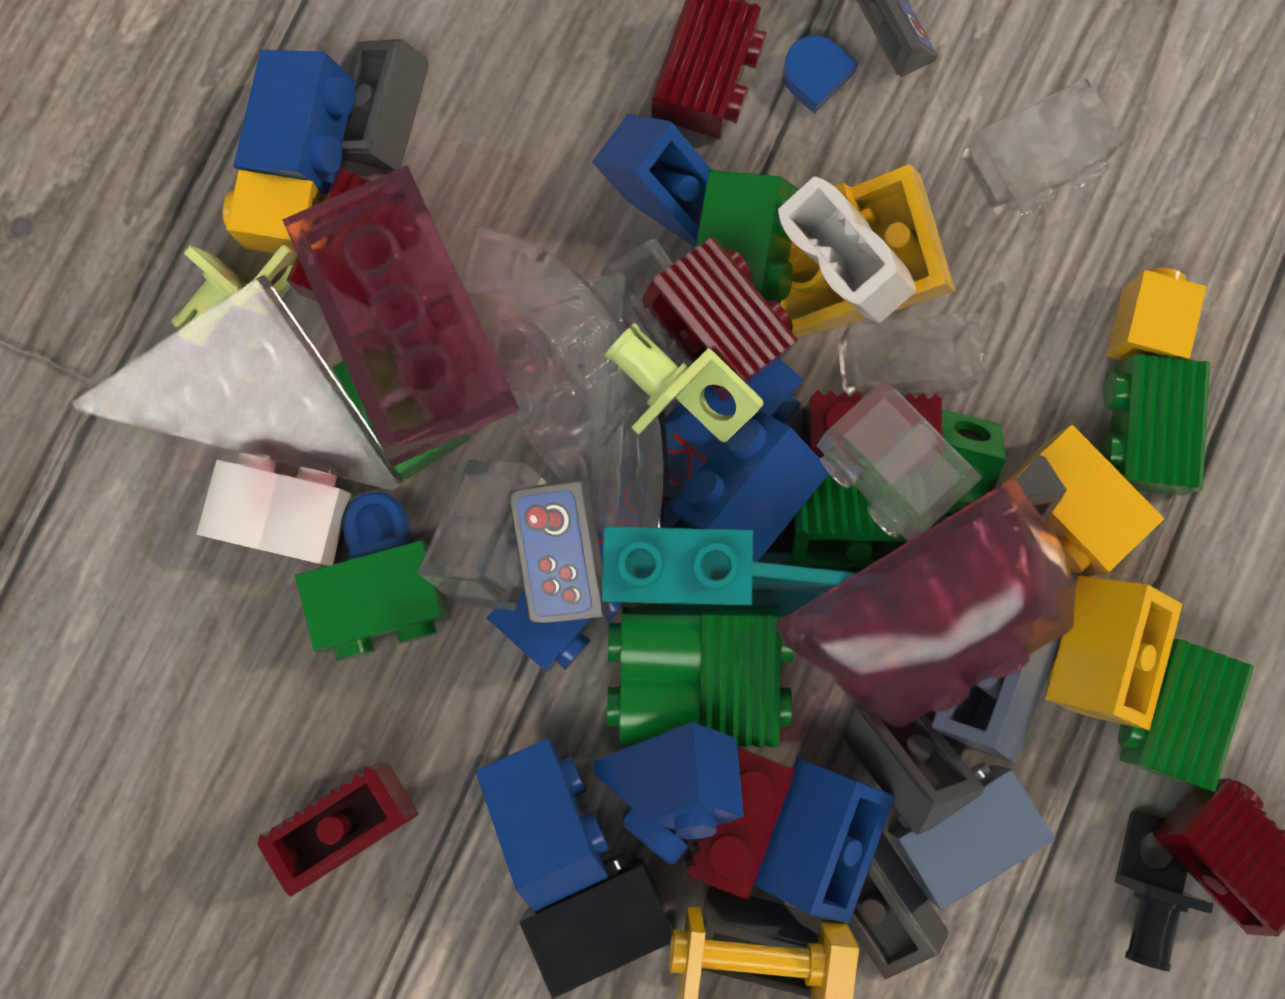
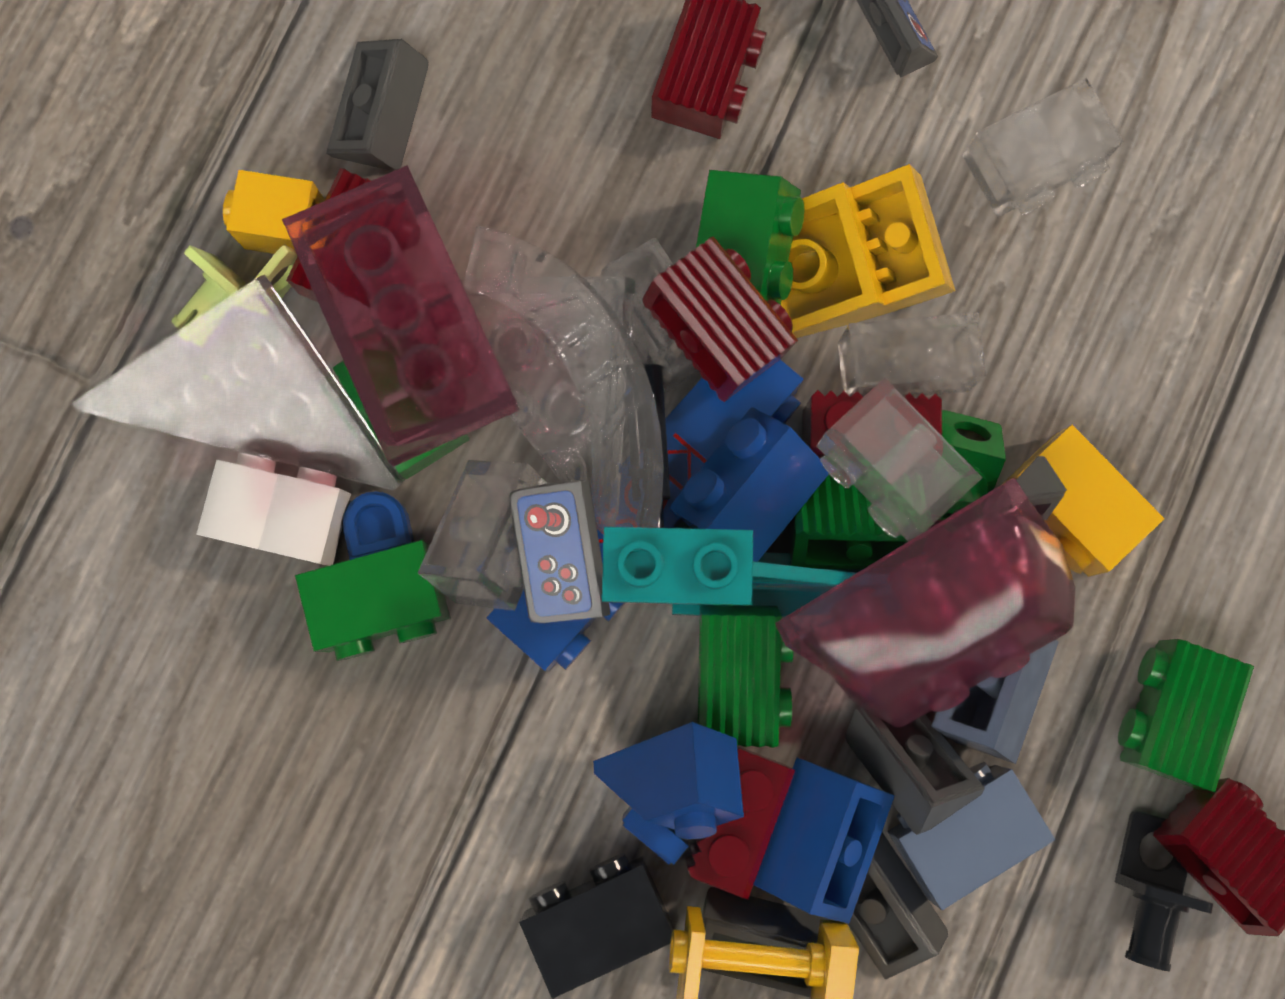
blue brick [233,50,356,196] -> none
dark red brick [257,763,419,897] -> none
blue brick [475,738,610,911] -> none
blue slope [592,114,712,248] -> none
yellowish green bracket [604,323,763,442] -> none
green brick [607,606,701,745] -> none
white brick [778,176,916,323] -> none
blue tile [783,36,858,114] -> none
yellow brick [1045,575,1183,731] -> none
green brick [1100,354,1210,496] -> none
yellow brick [1106,268,1207,361] -> none

